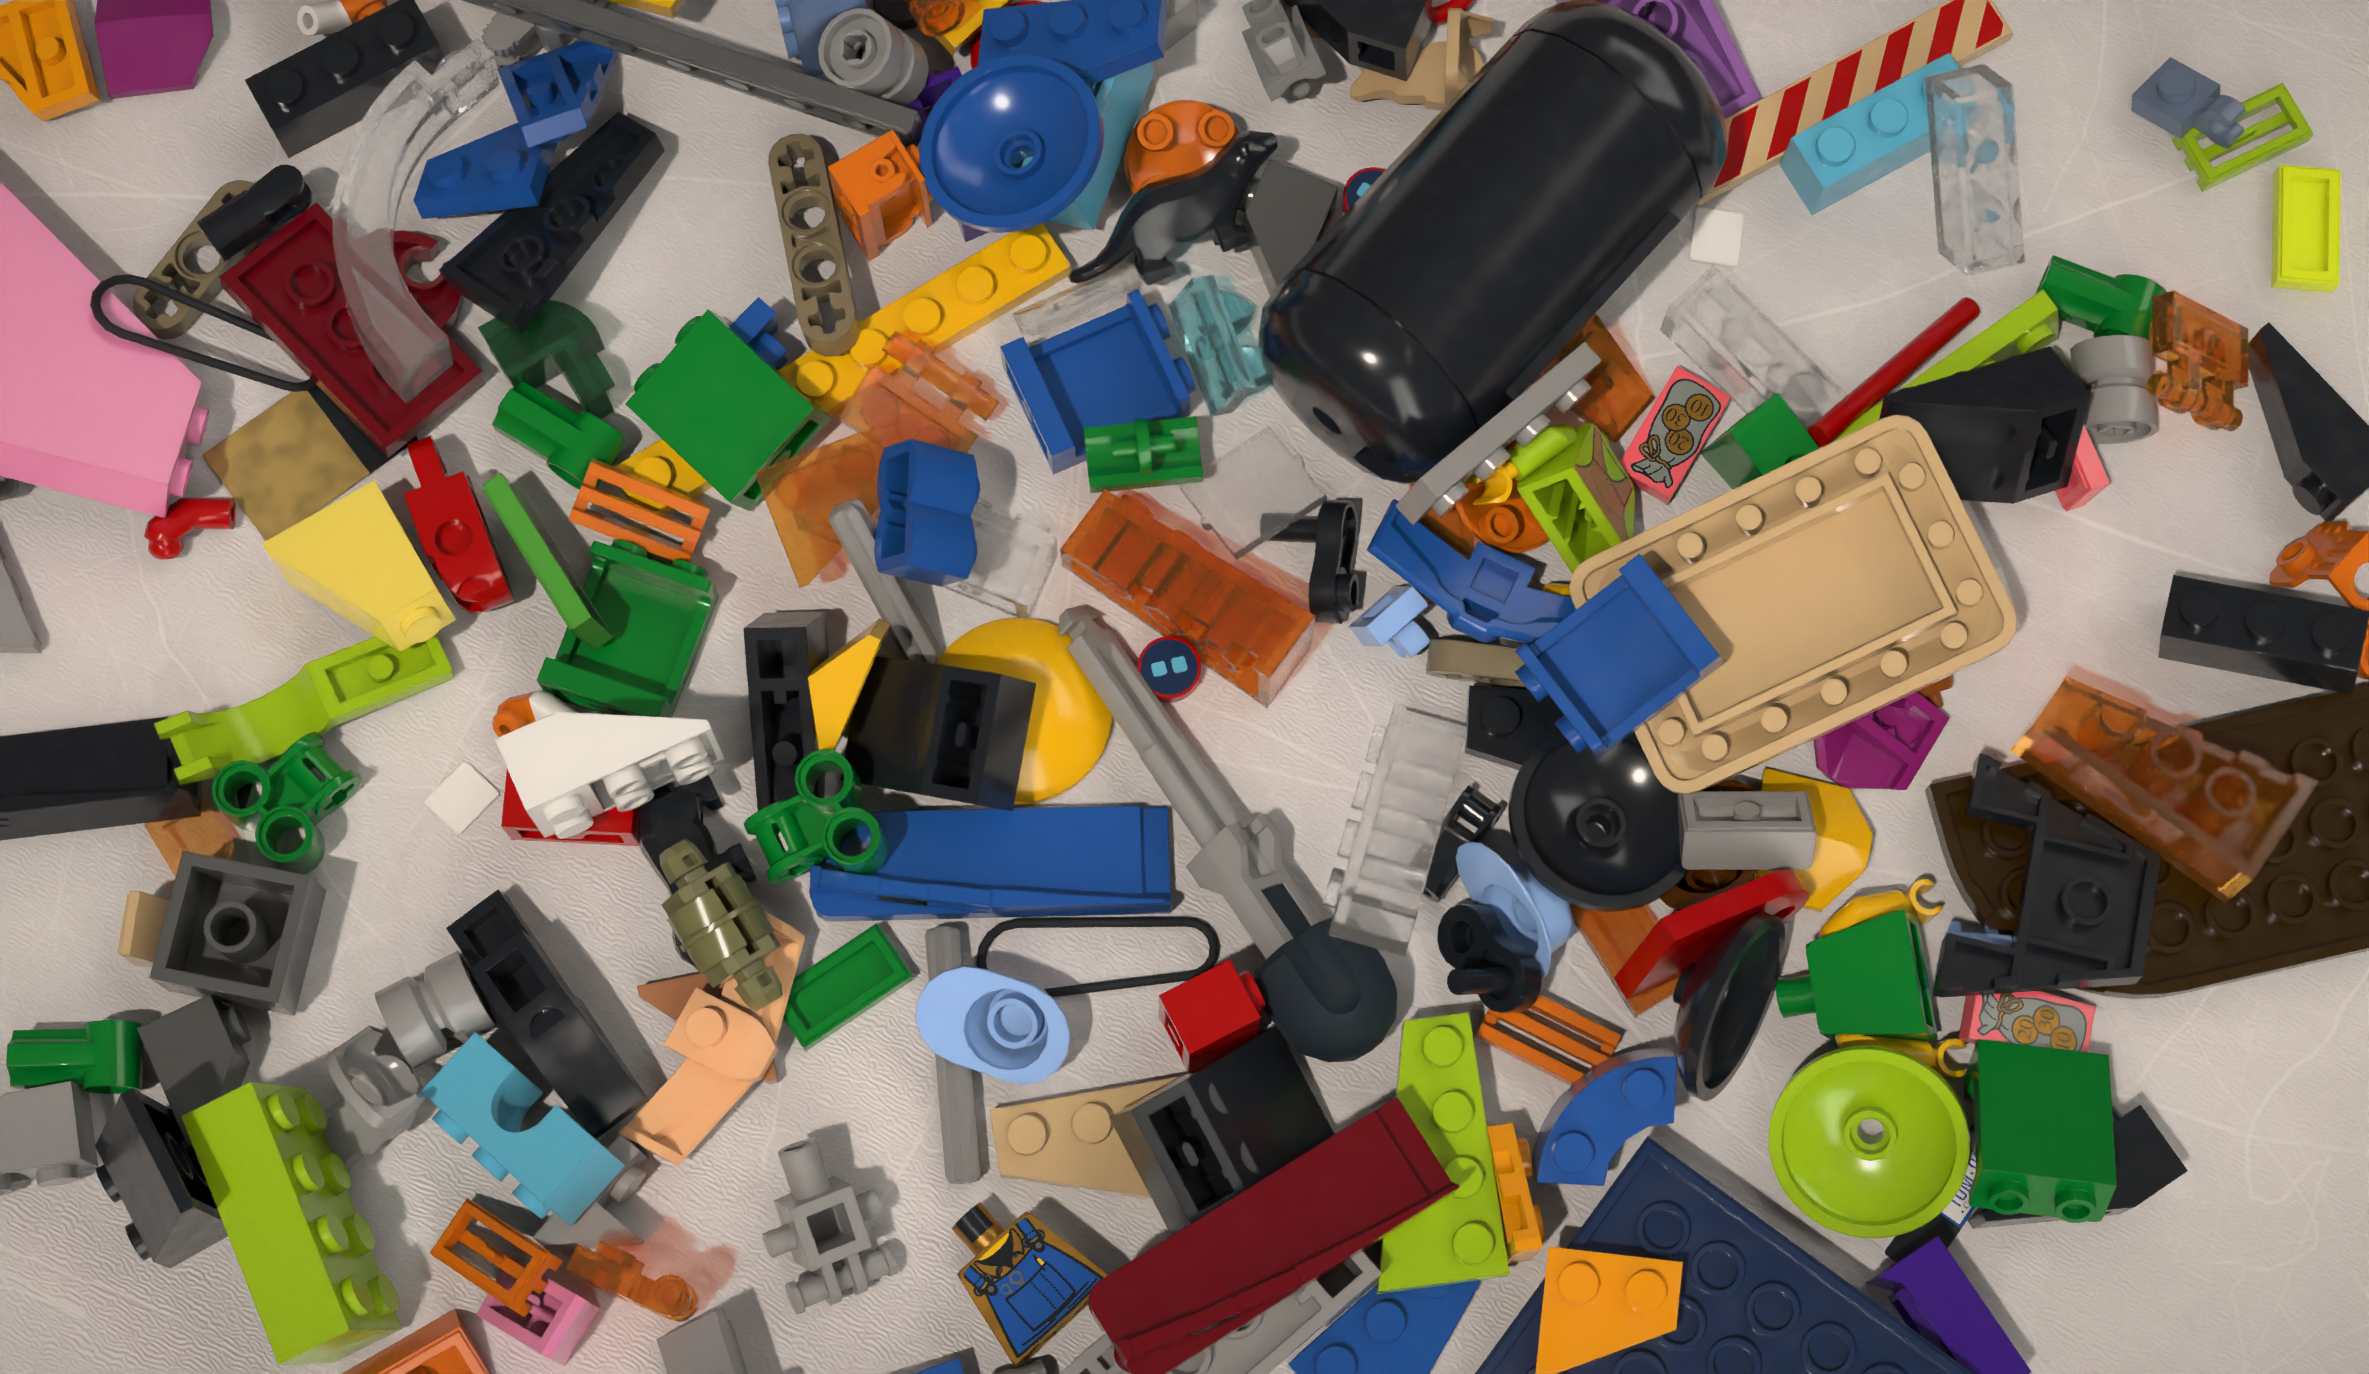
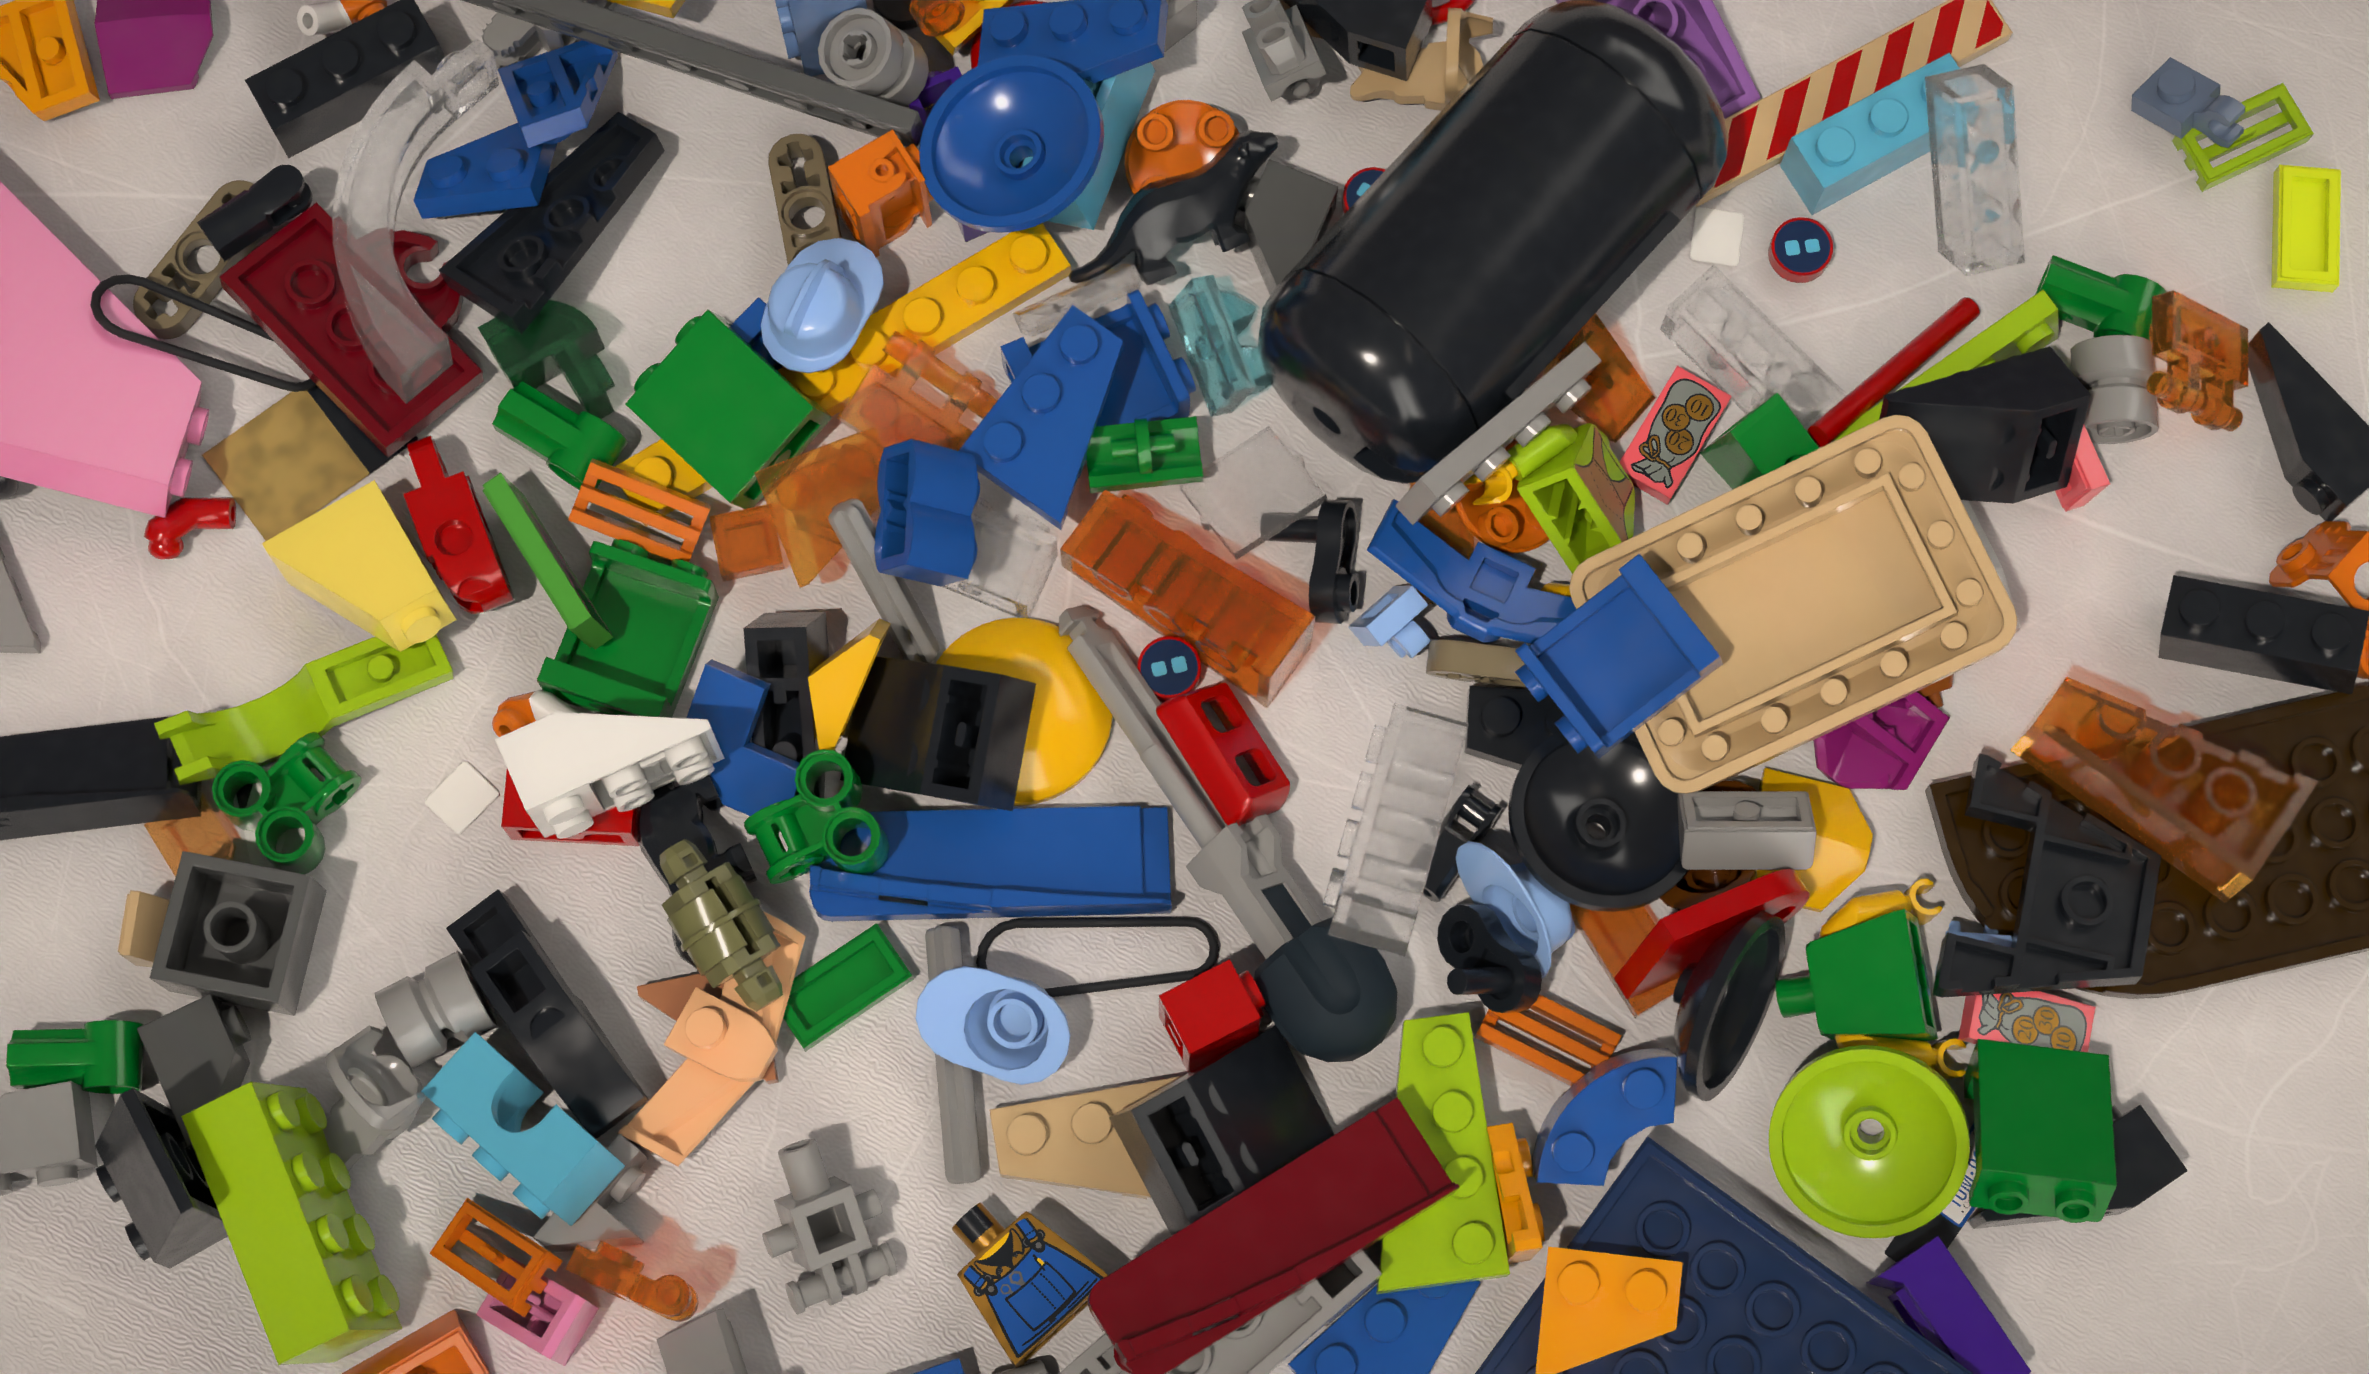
none -> blue tile [686,659,800,816]
none -> clear orange tile [709,504,785,582]
none -> light blue piece [761,238,884,373]
none -> blue wing [958,305,1124,530]
none -> red piece [1156,682,1290,826]
none -> tile [1768,217,1833,283]

